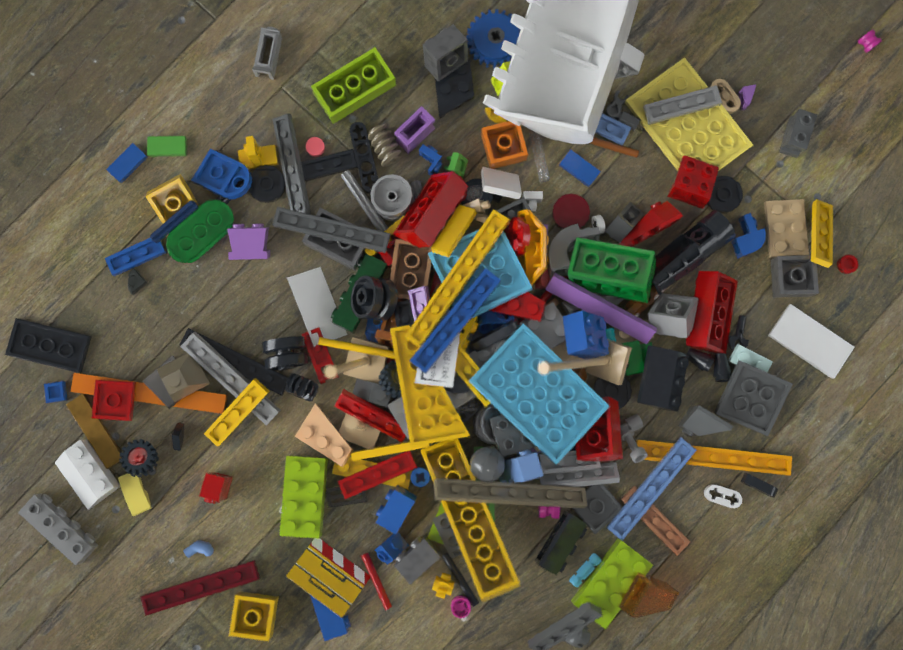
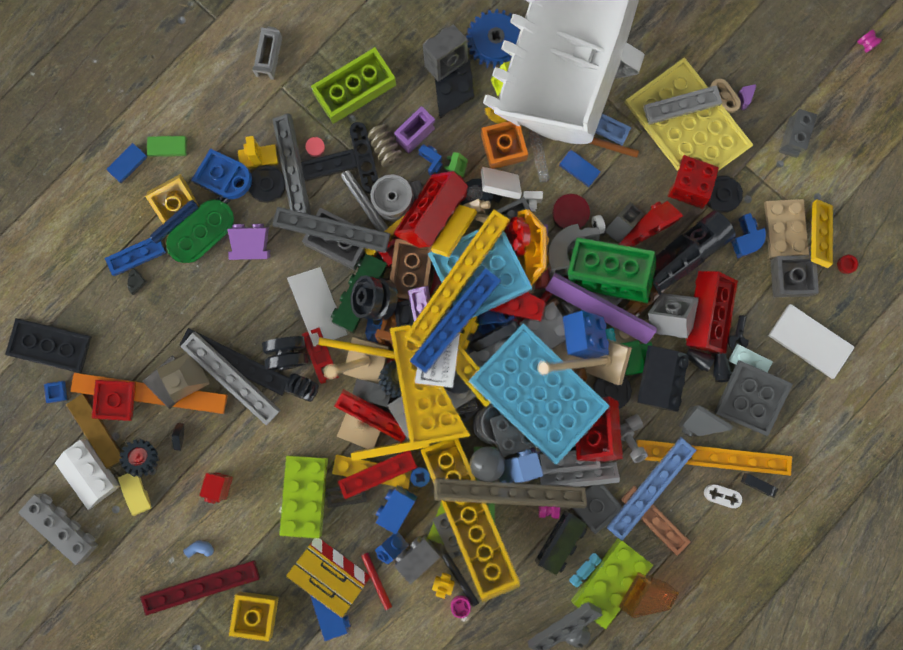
yellow plate [204,378,270,447] -> none
light nougat wing [295,403,354,467] -> none
dark grey bar [605,90,640,131] -> none

